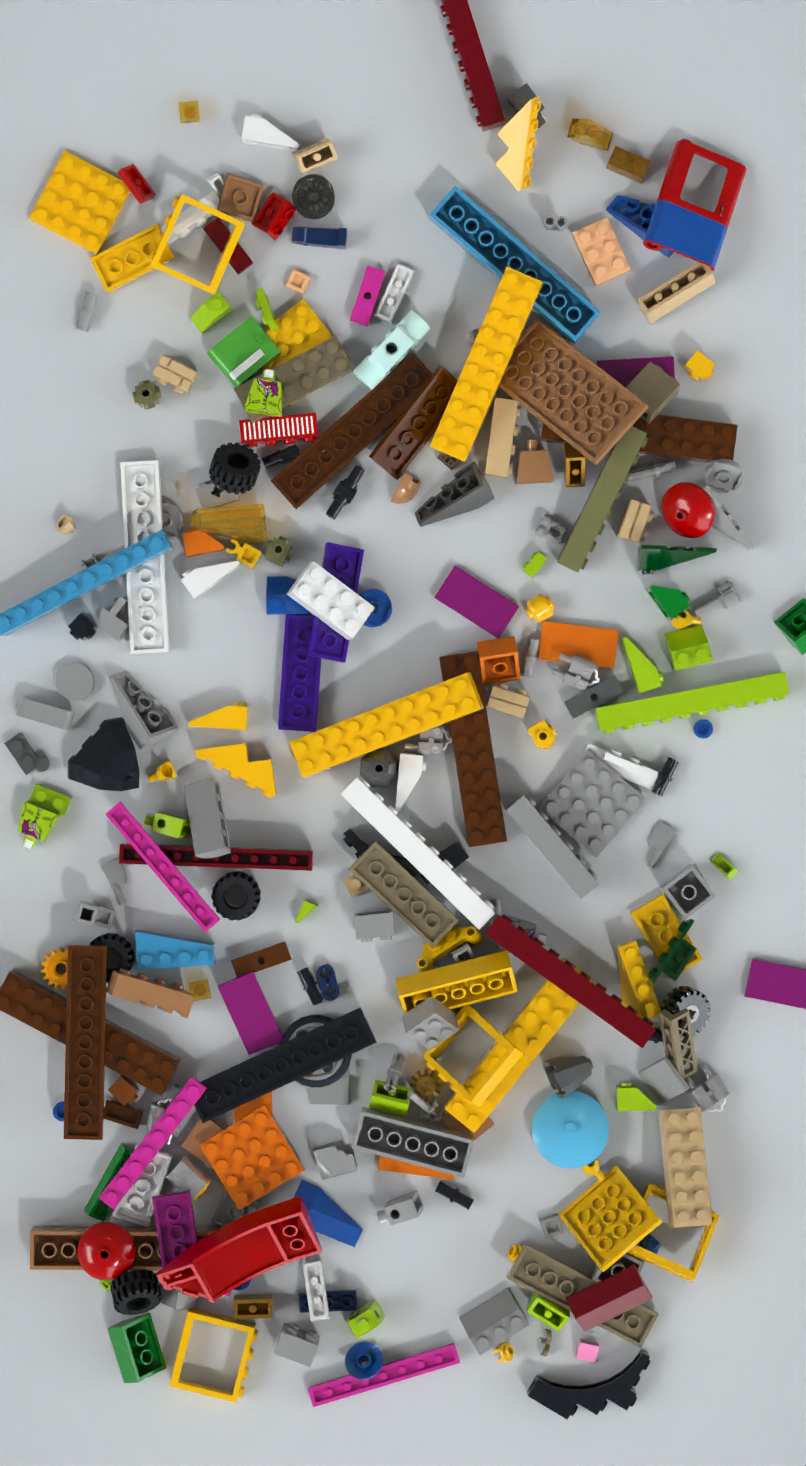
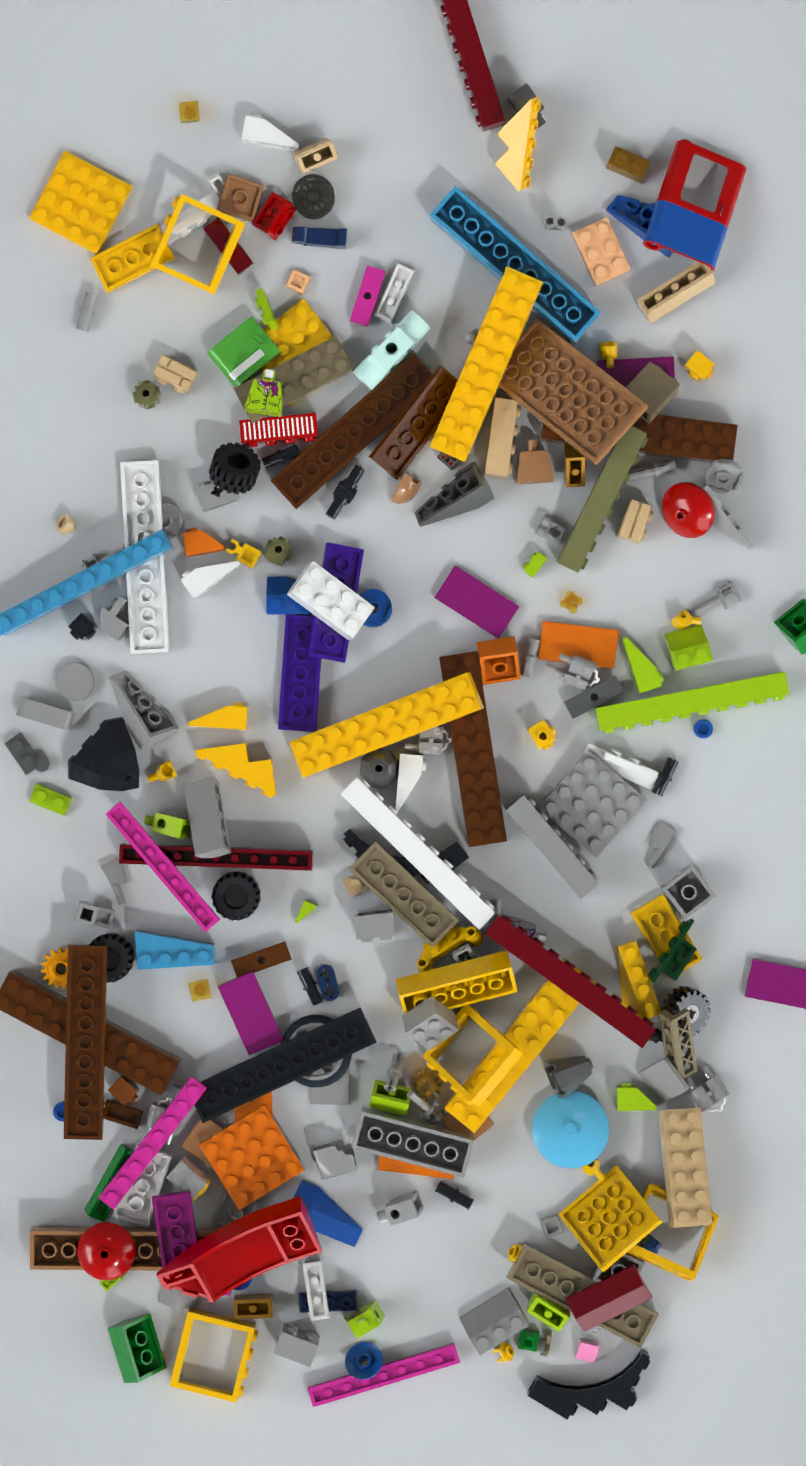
lime torso [18,801,61,849] -> none
medium nougat wedge [106,968,195,1018] -> none
black tyre [110,1269,162,1315] -> none
red plate [117,164,156,204] -> none
lime slope [190,291,232,334] -> none
clear yellow slope [190,504,268,544] -> none
tan brick [486,683,530,718] -> none
yellow head [525,594,555,622] -> none
clear yellow slope [567,119,613,151] -> none
dark green wedge [637,545,717,574] -> none
green slope [646,585,690,620] -> none
lime piece [710,853,738,880] -> none
none -> green tile [517,1329,540,1352]
none -> clear yellow plate [560,591,583,614]
none -> yellow piece [599,341,617,368]

